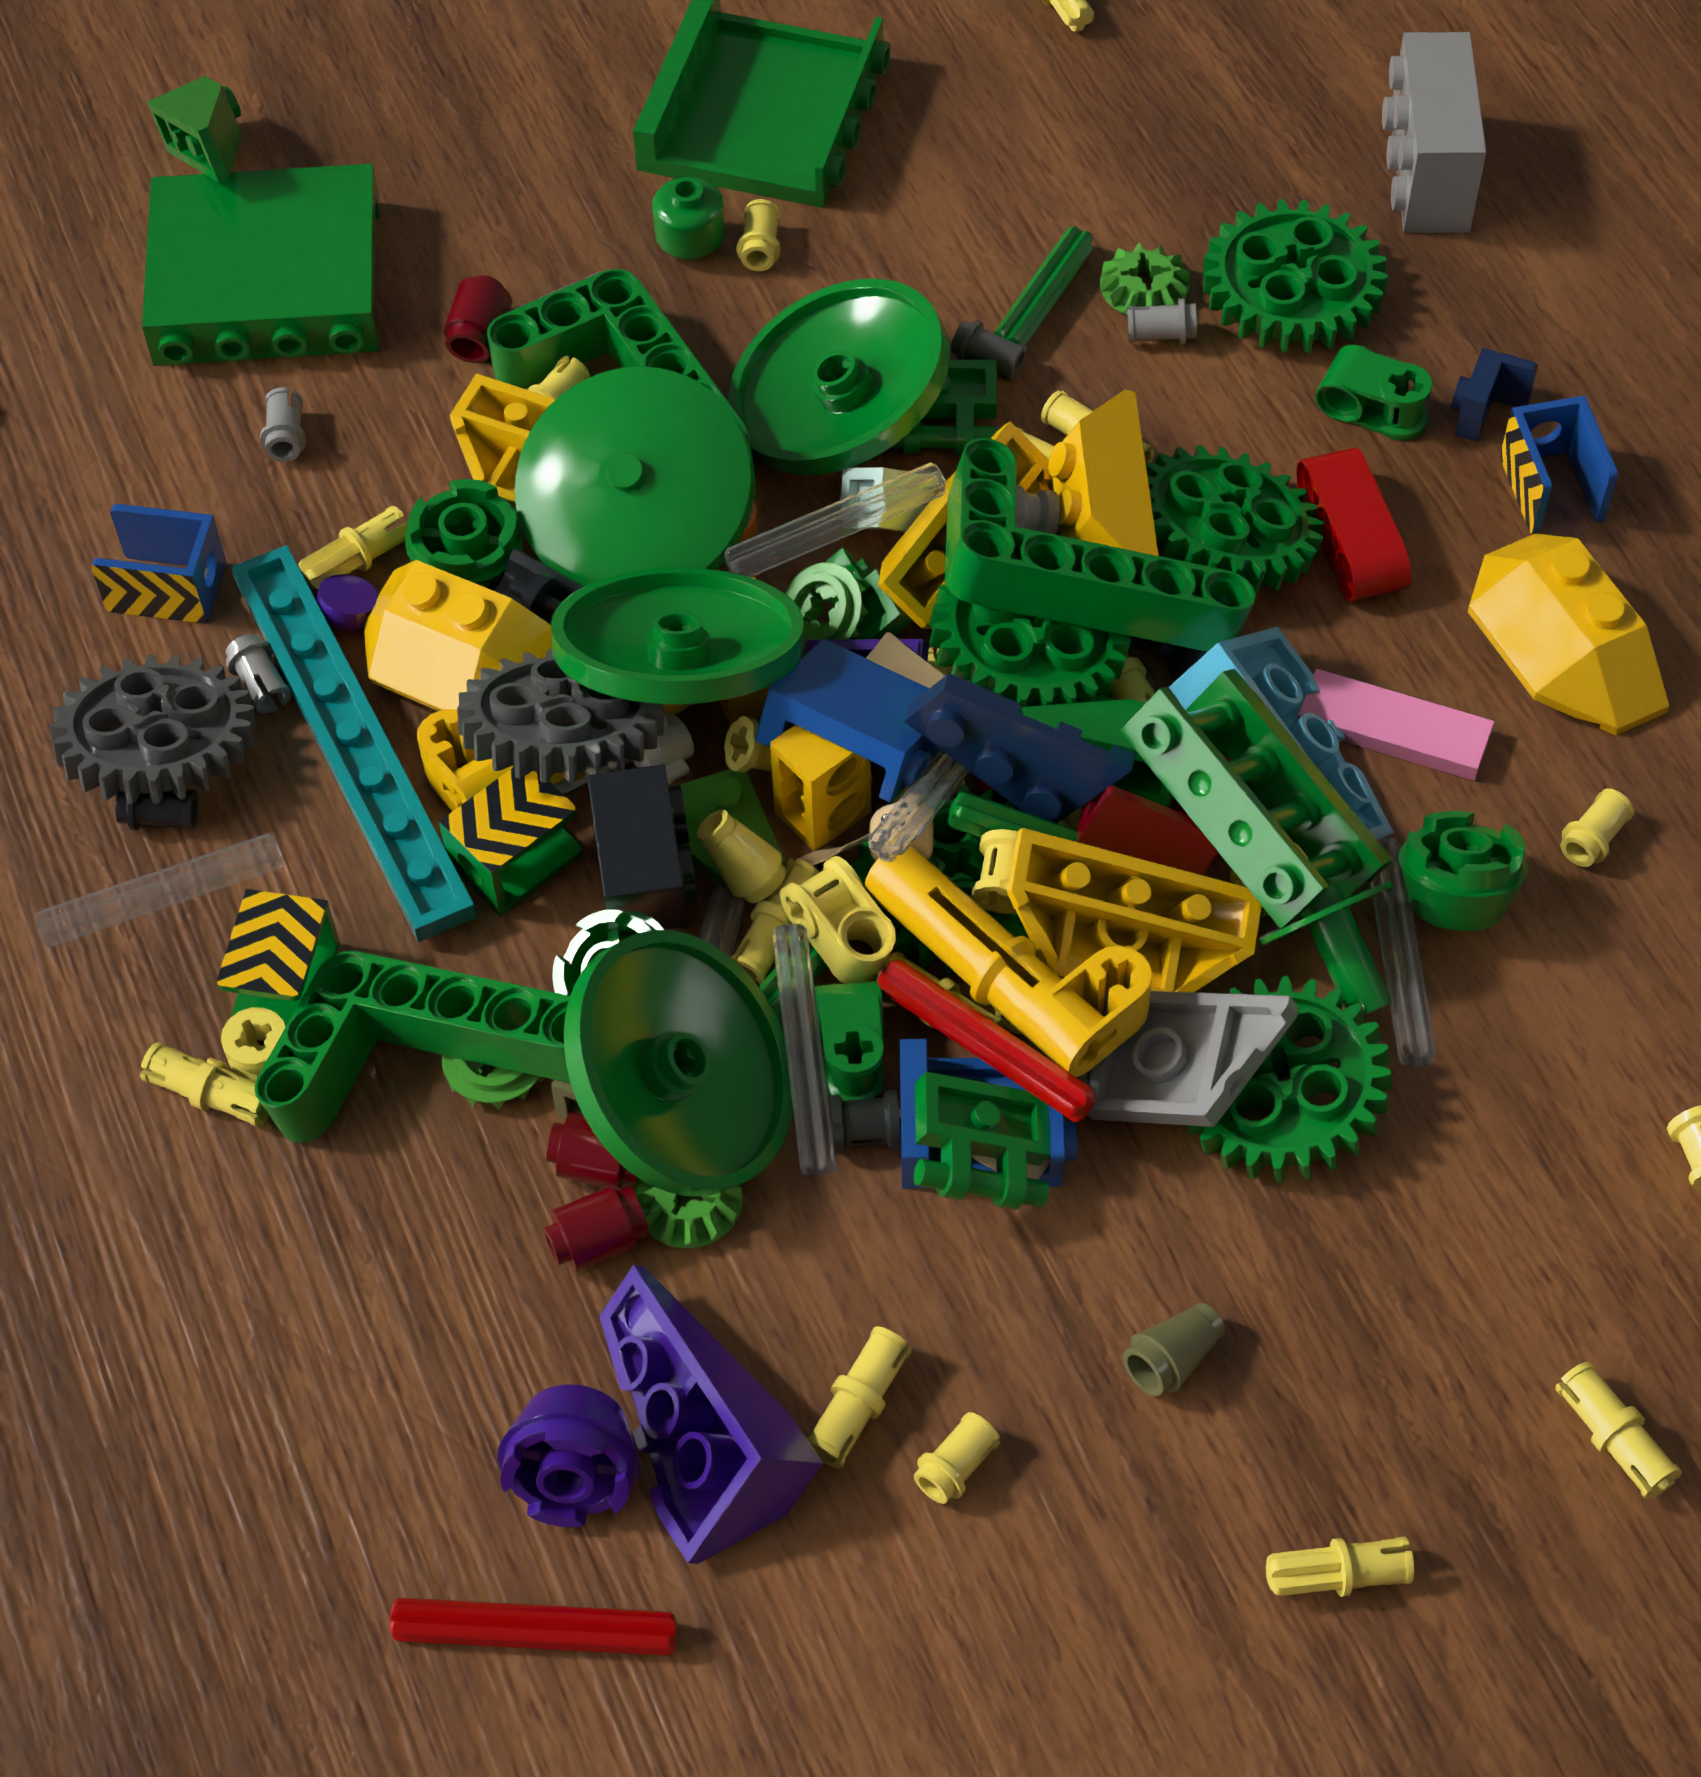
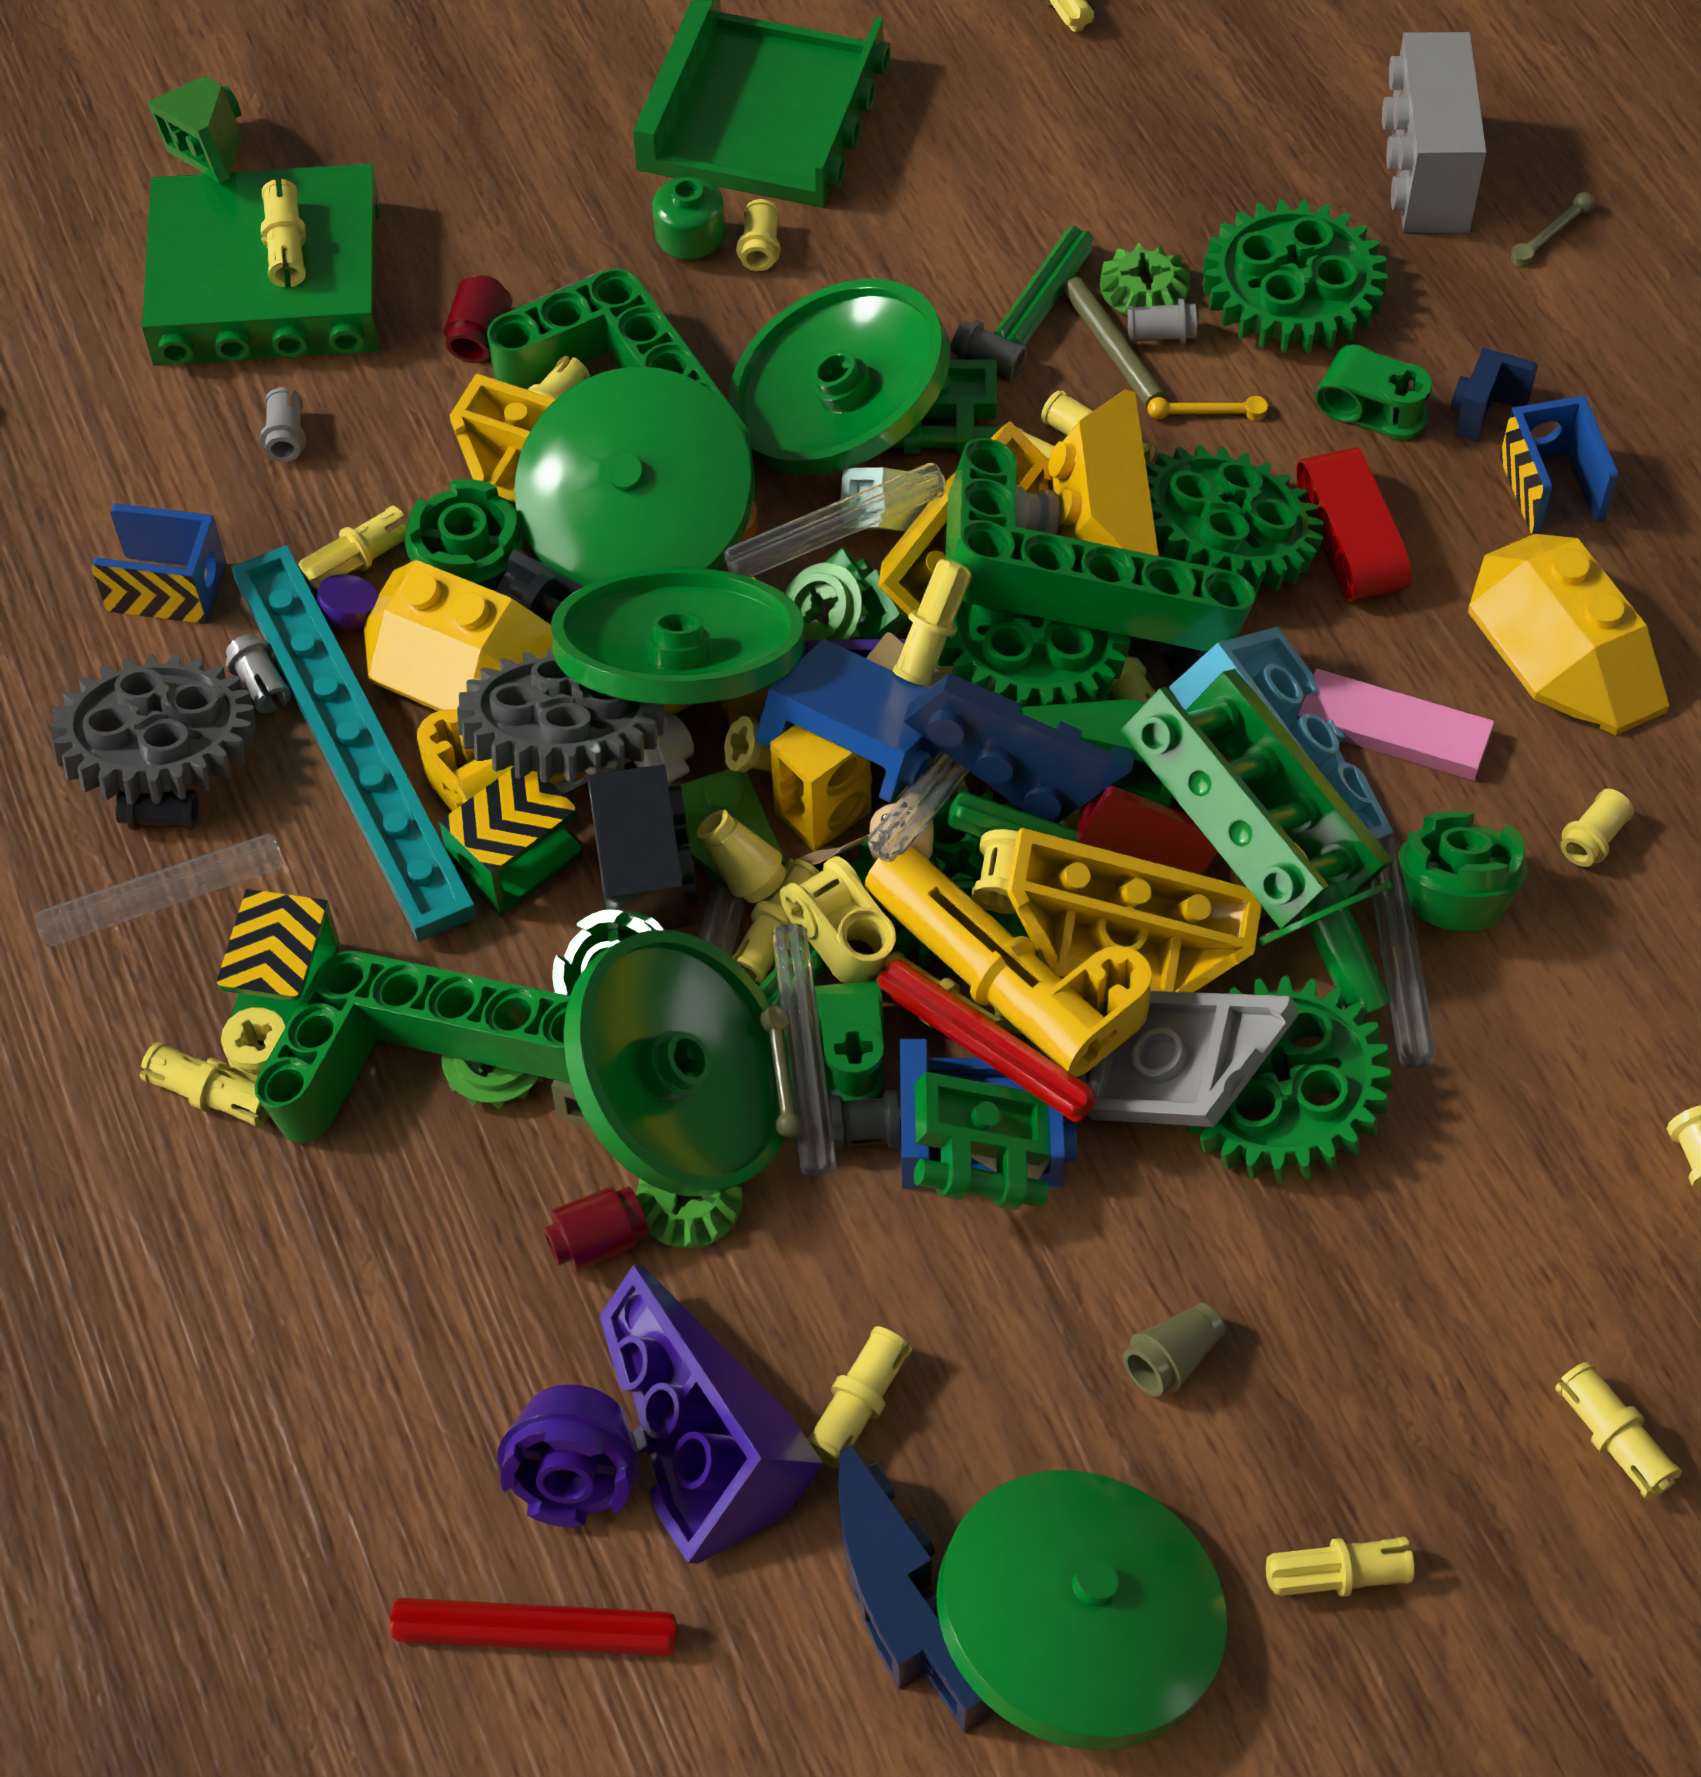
dark red brick [546,1111,639,1189] -> none
light yellow pin [914,1412,1000,1504] -> none
none -> light yellow pin [261,179,306,287]
none -> olive hinge [760,1005,802,1139]
none -> dark blue slope [838,1445,989,1734]
none -> light yellow axle [893,559,972,686]
none -> green dish [937,1470,1227,1750]
none -> olive bar [1063,277,1166,408]
none -> yellow hinge [1147,396,1268,421]
none -> olive hinge [1511,192,1595,267]

